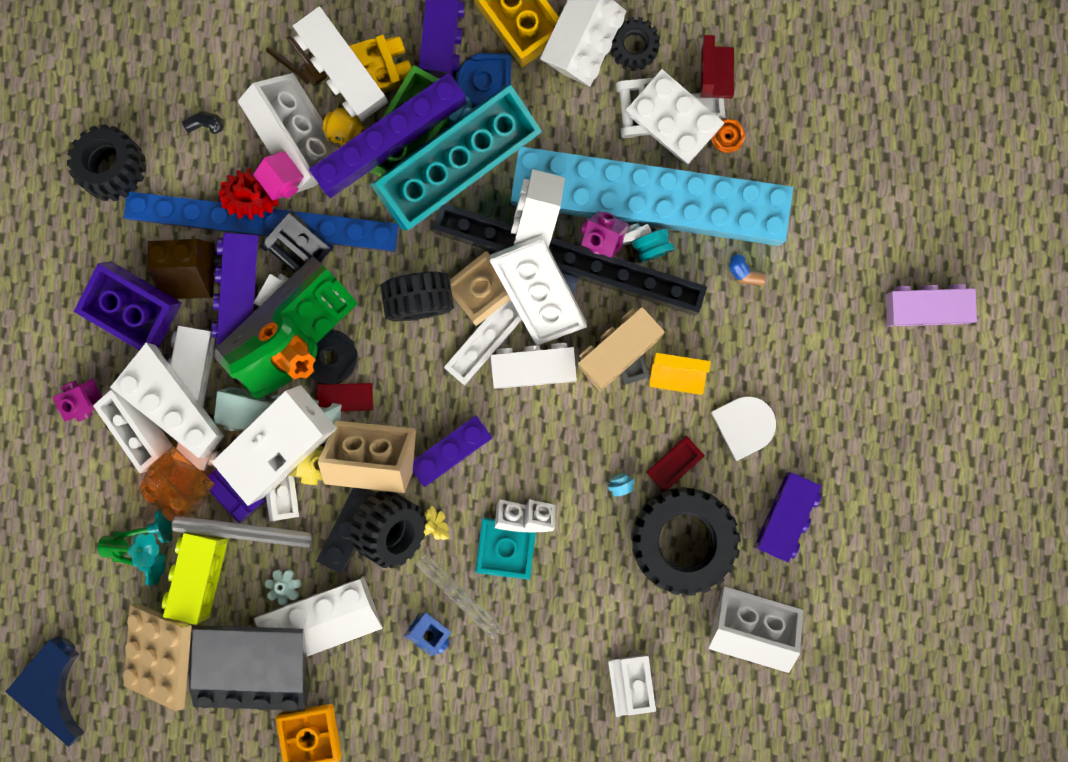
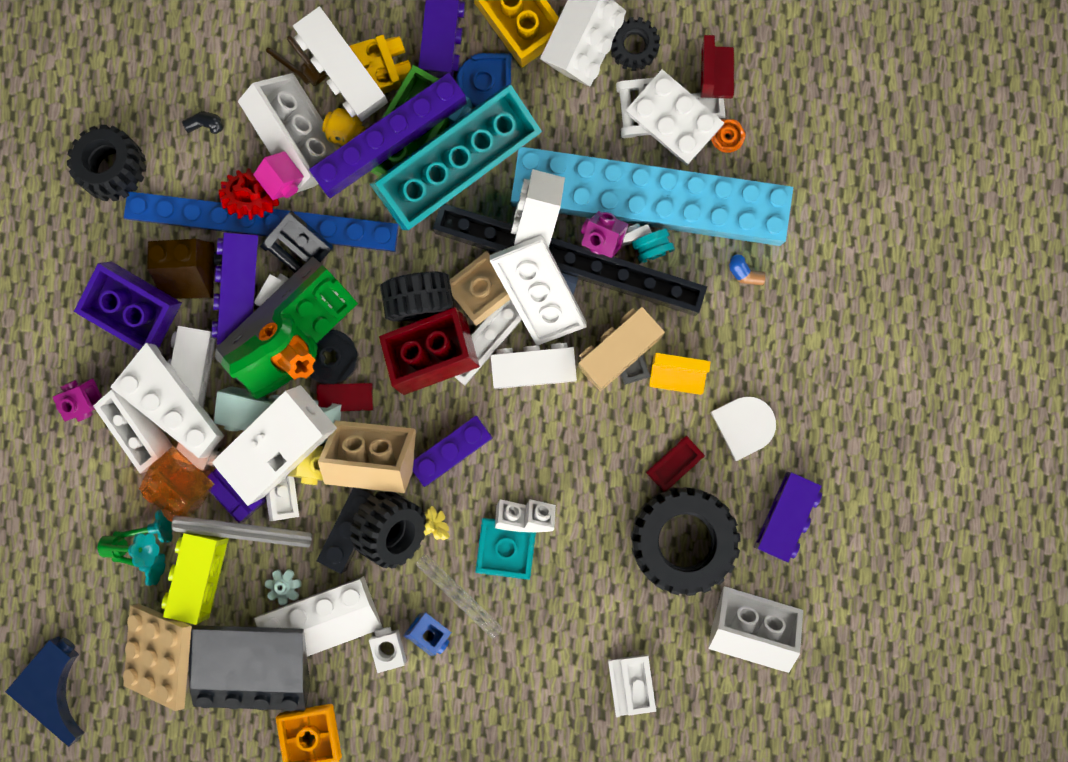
medium azure plate [607,473,635,496] -> none
lavender brick [886,284,977,327] -> none
none -> white brick [369,627,407,673]
none -> dark red brick [379,307,480,395]

